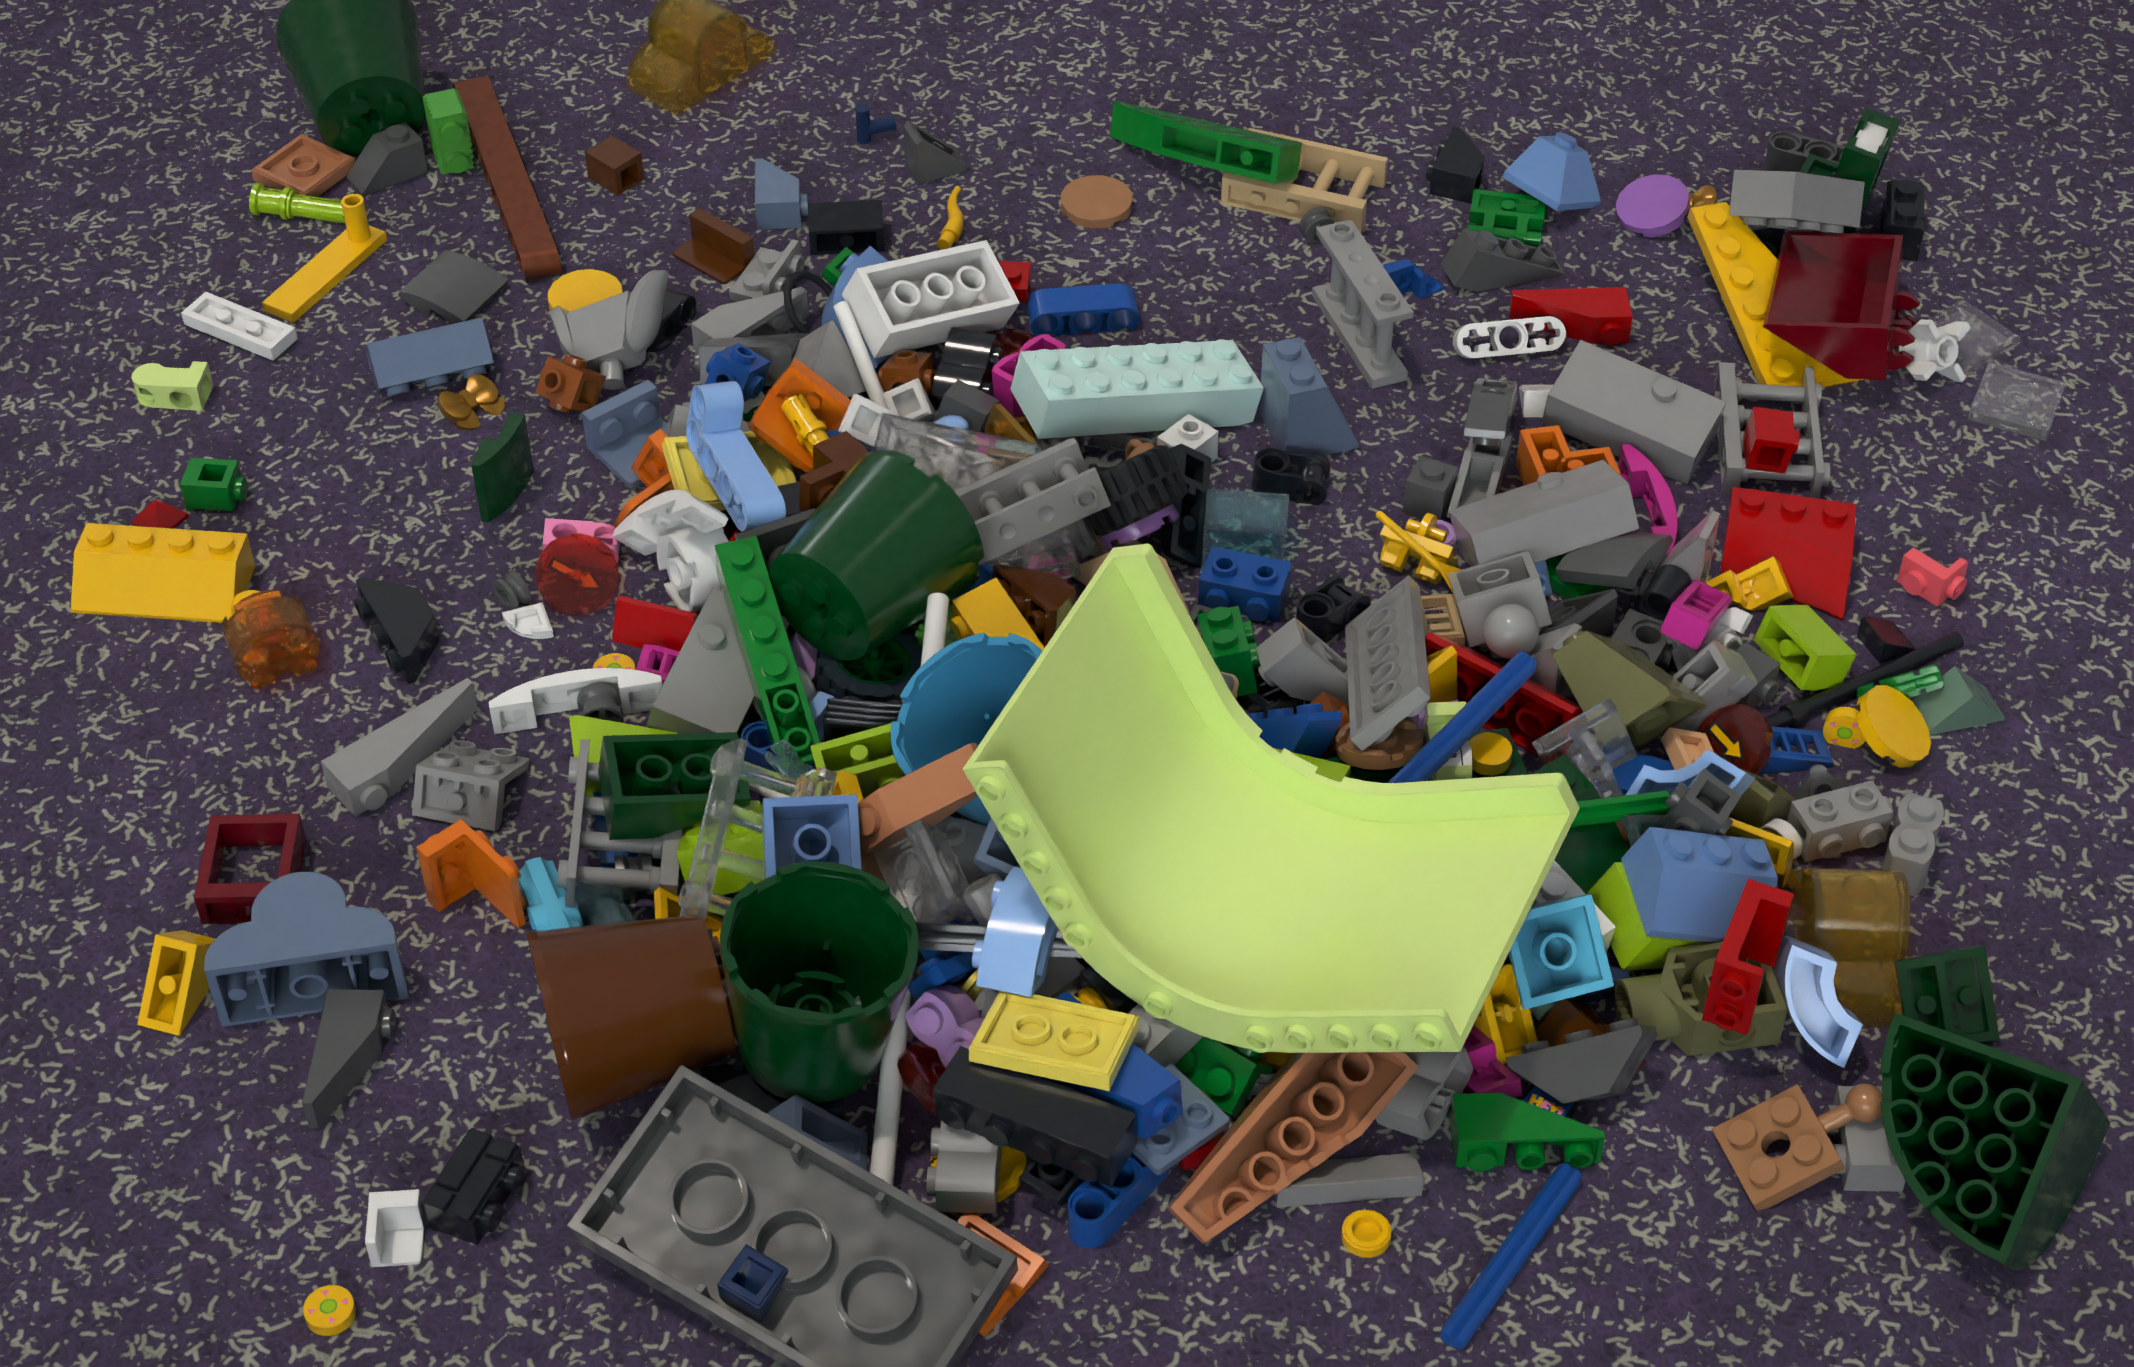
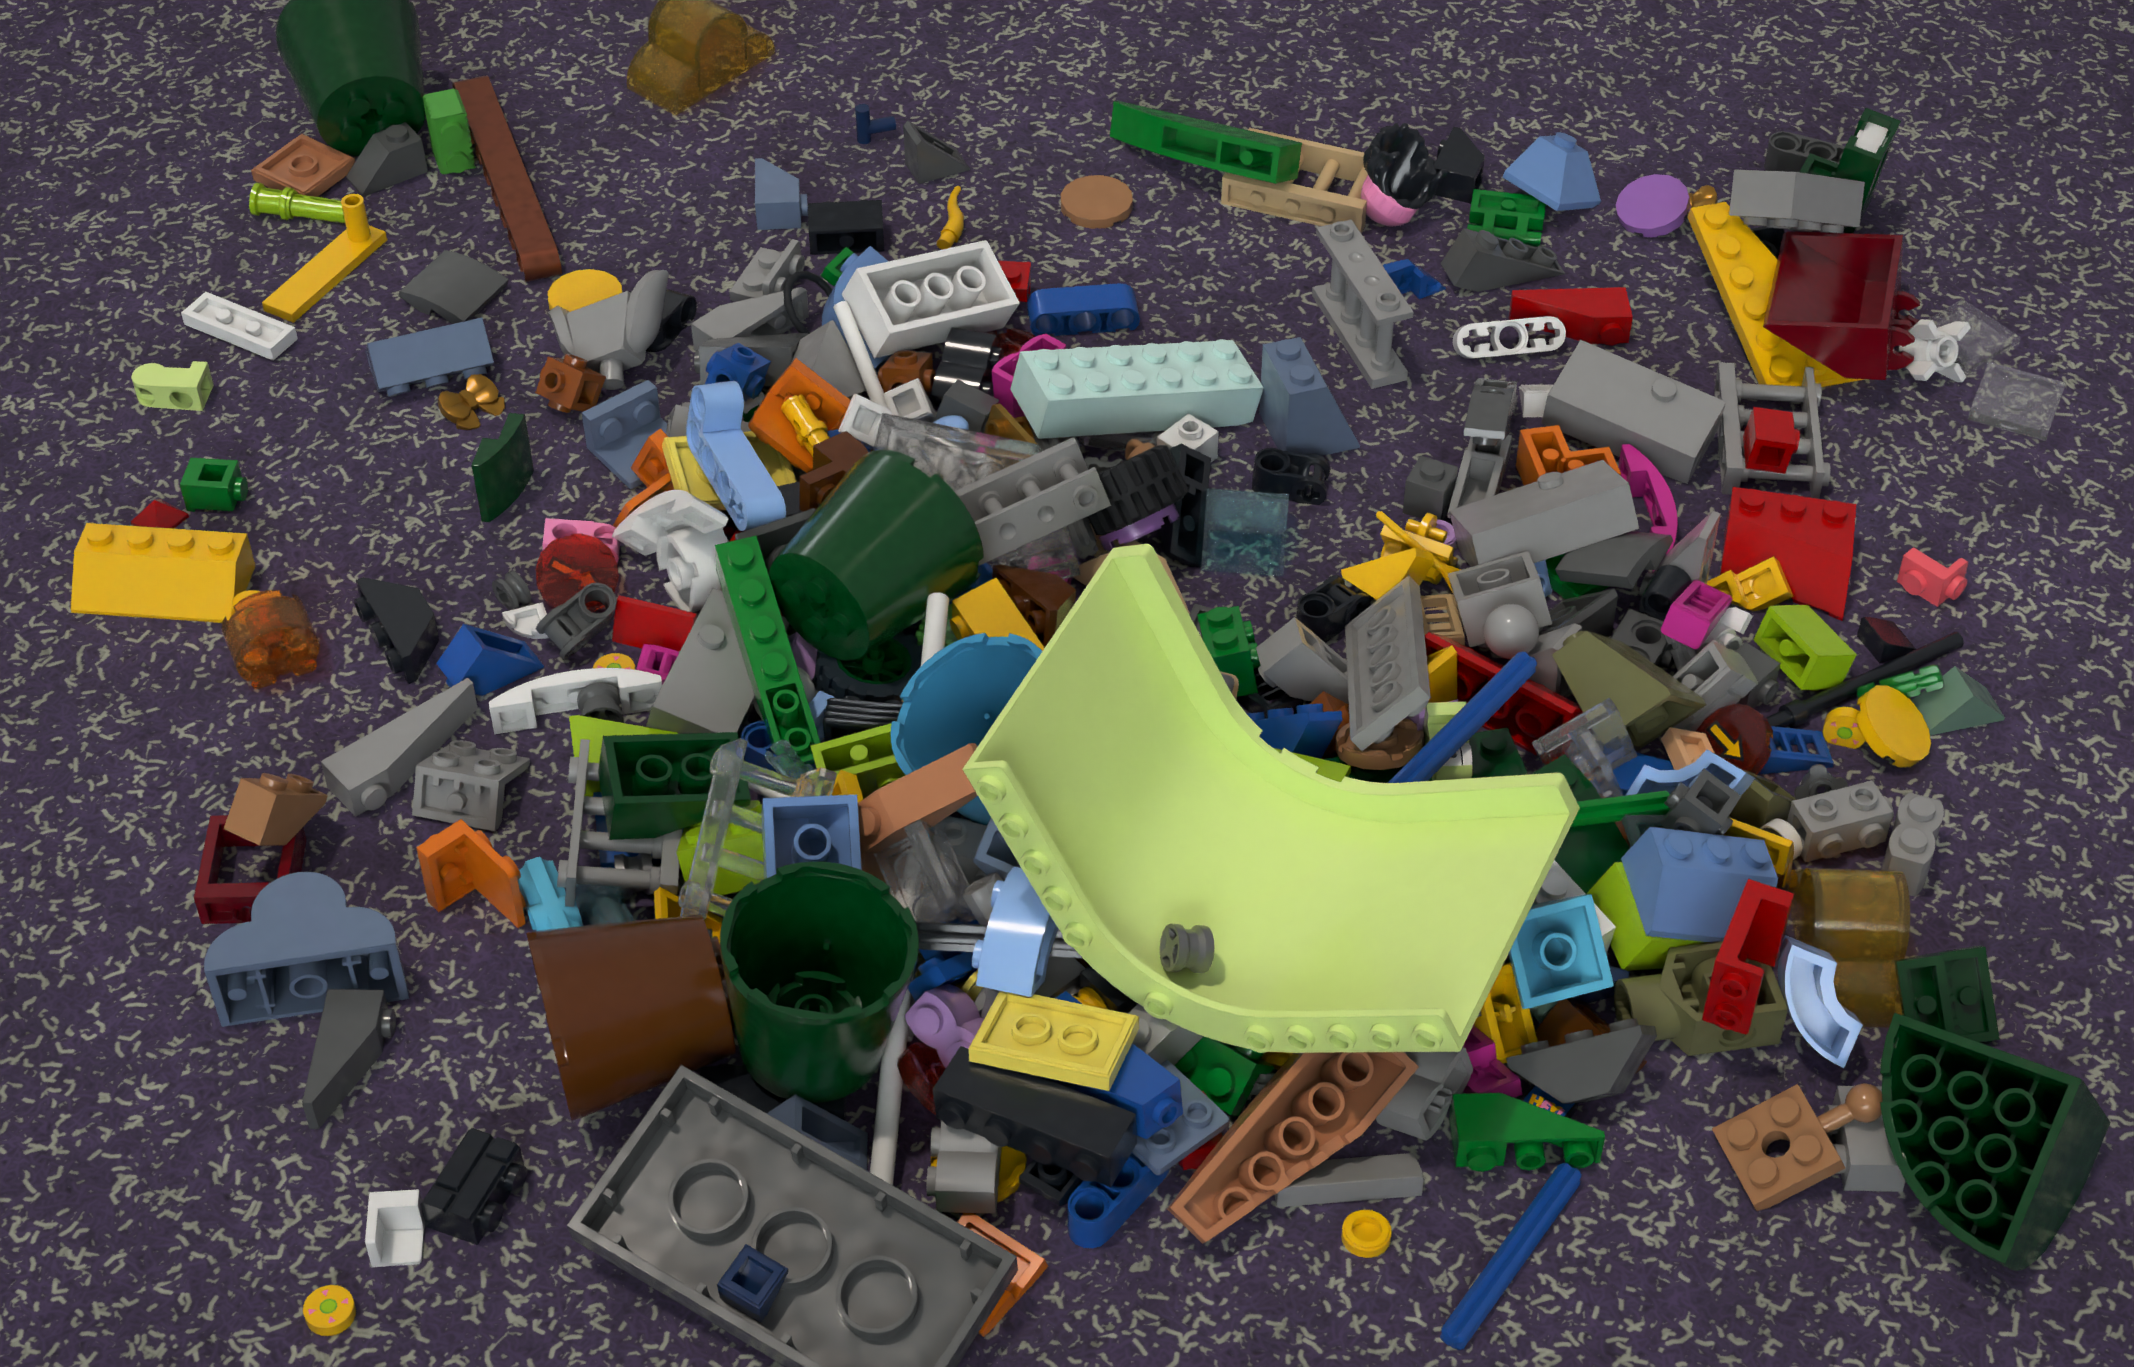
yellow slope [137,930,215,1036] -> none
reddish brown brick [585,135,644,195] -> none
reddish brown panel [672,208,755,284] -> none
blue brick [1198,546,1292,622] -> none
dark grey bush [1299,208,1335,244] -> none
yellow tile [1469,732,1512,776] -> none
black brick [1880,180,1925,261] -> none
none -> medium nougat slope [224,773,328,846]
none -> blue slope [436,624,544,696]
none -> dark grey piece [535,583,616,660]
none -> flat silver wheel [1160,923,1215,973]
none -> yellow slope [1341,548,1434,600]
none -> black hair [1361,123,1448,227]

